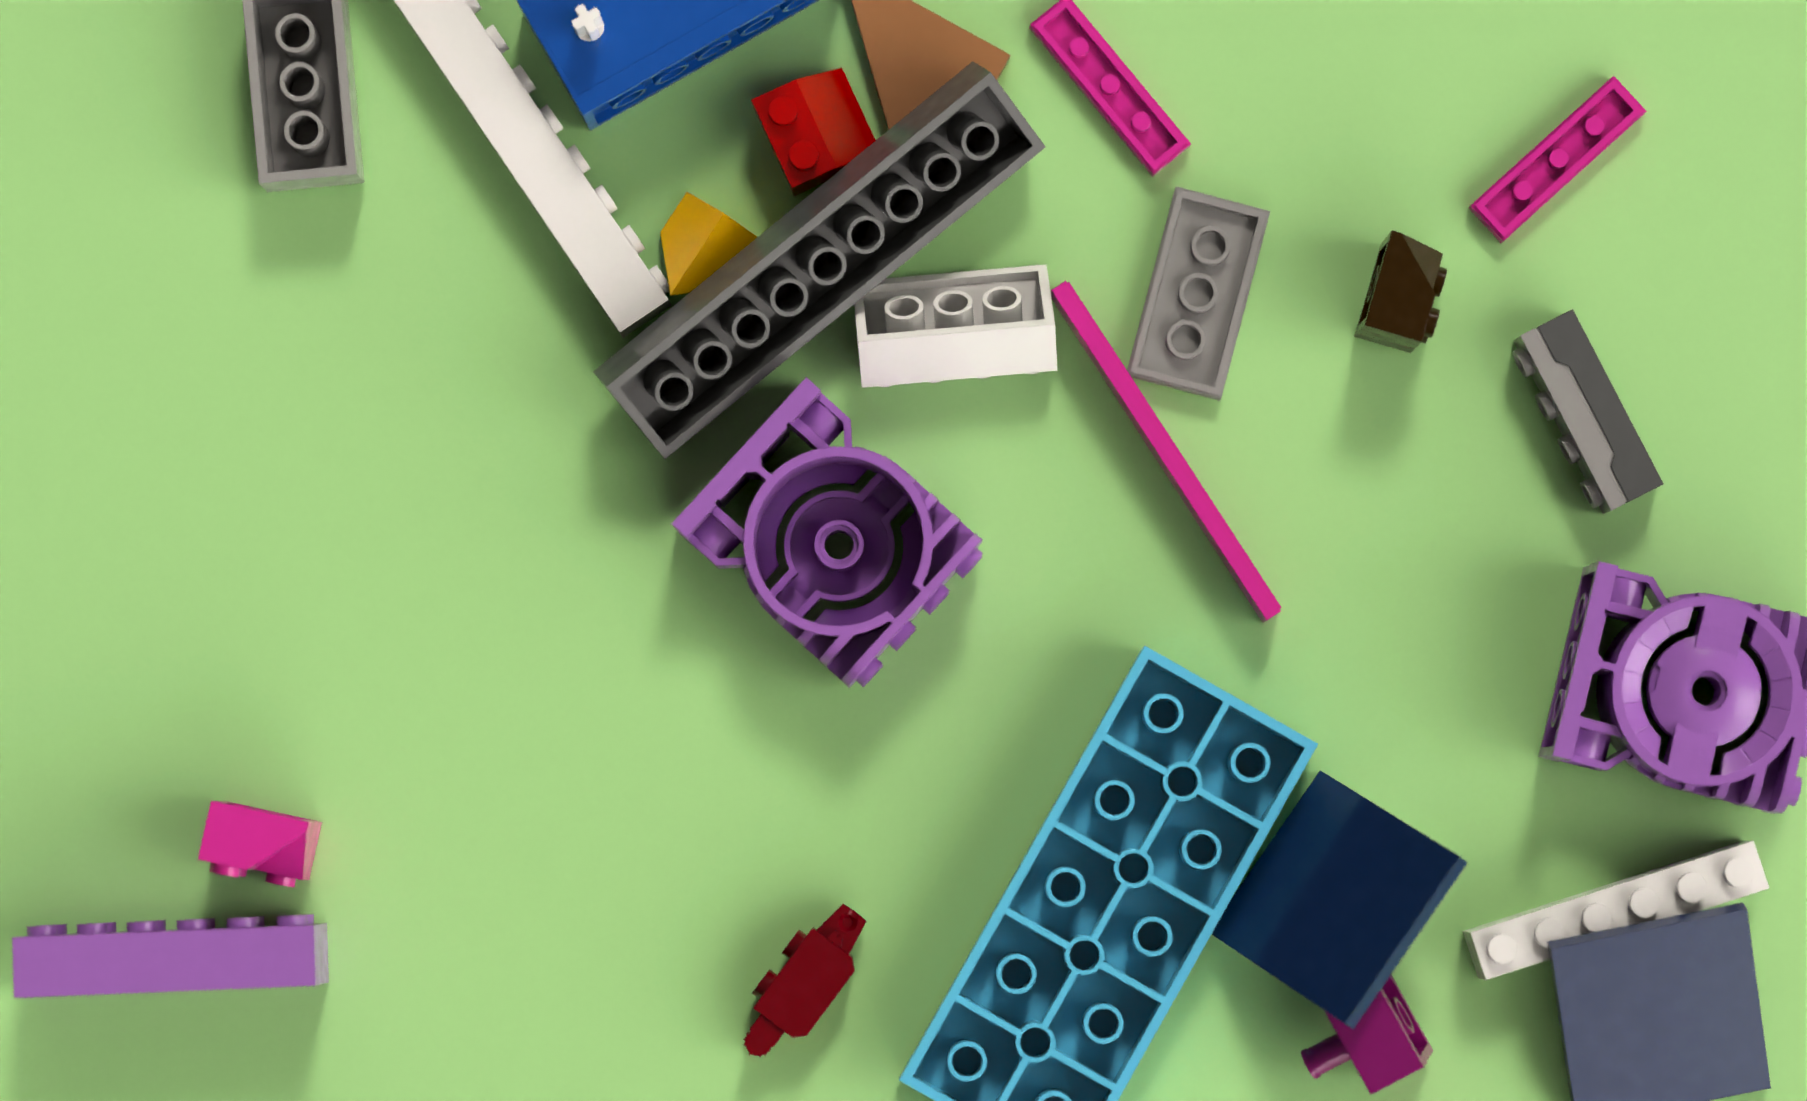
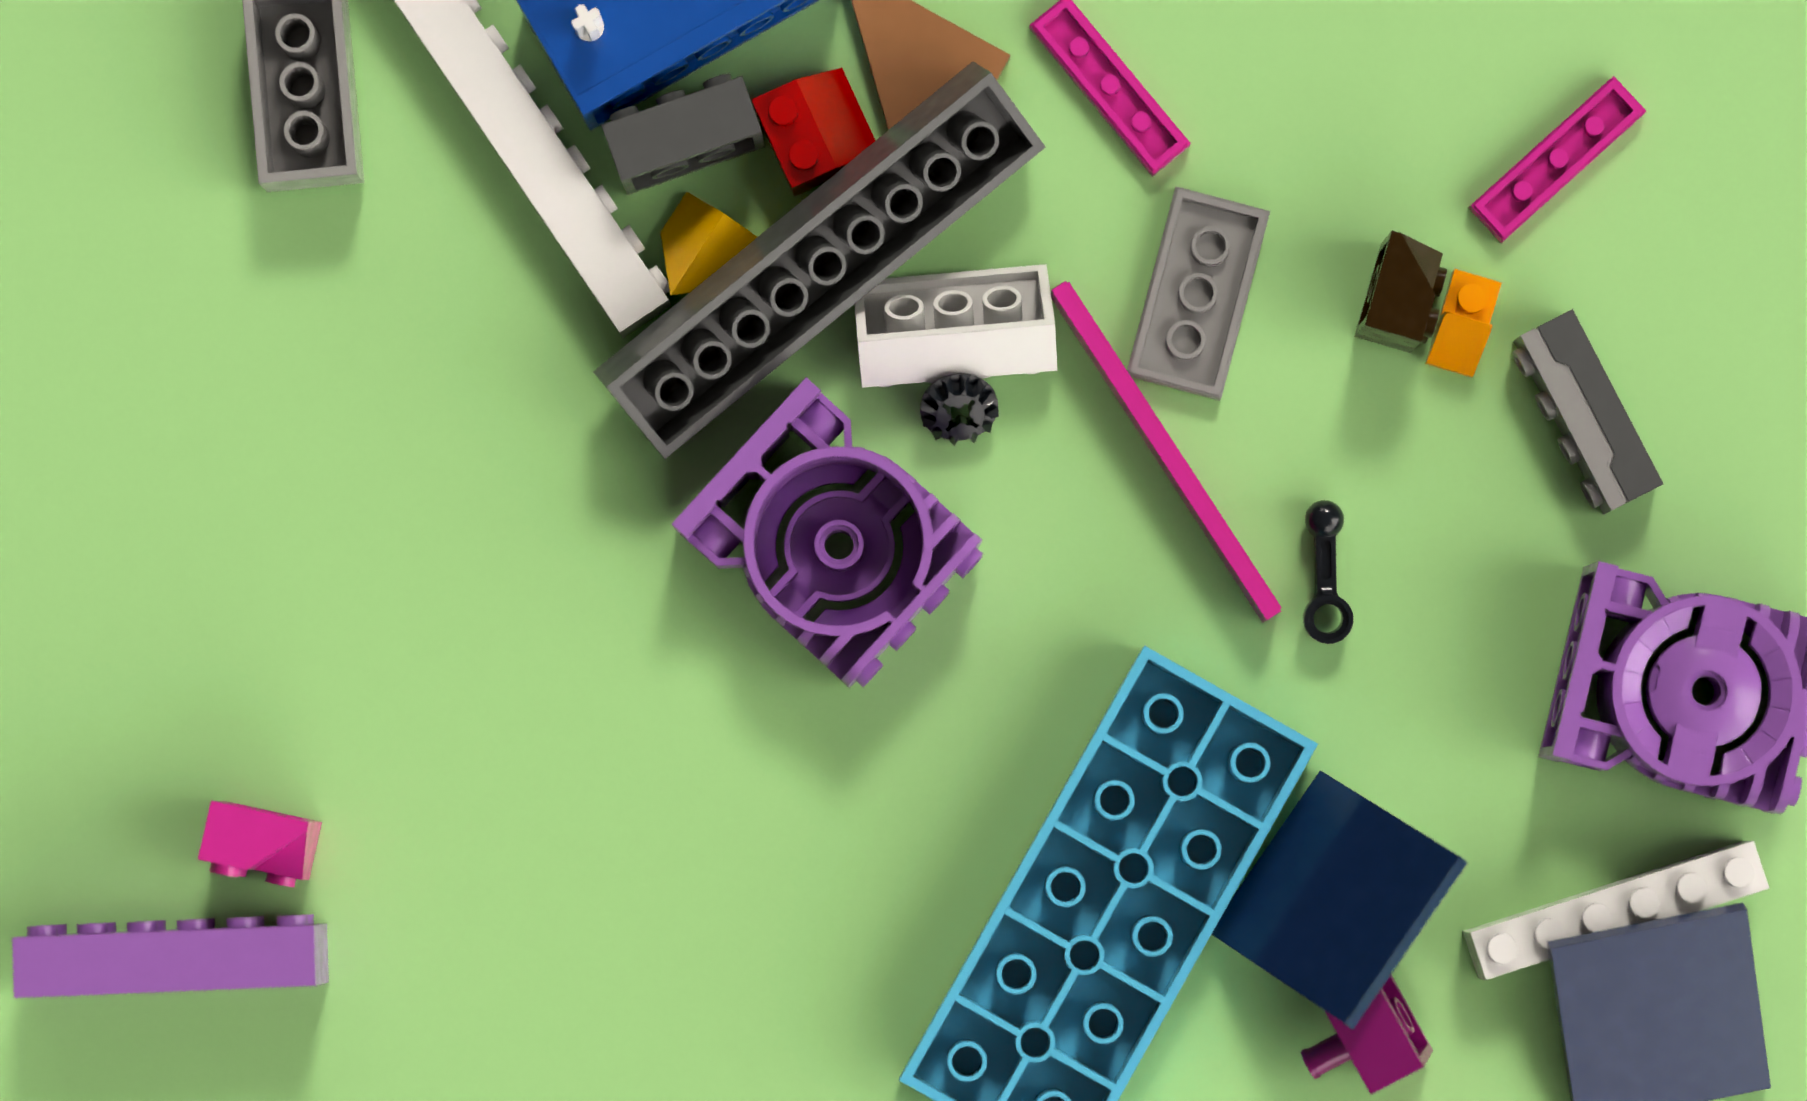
dark red hinge [743,904,866,1058] -> none
none -> dark grey brick [602,74,765,195]
none -> black gear [920,373,999,446]
none -> black piece [1303,500,1354,644]
none -> light orange slope [1425,269,1502,378]

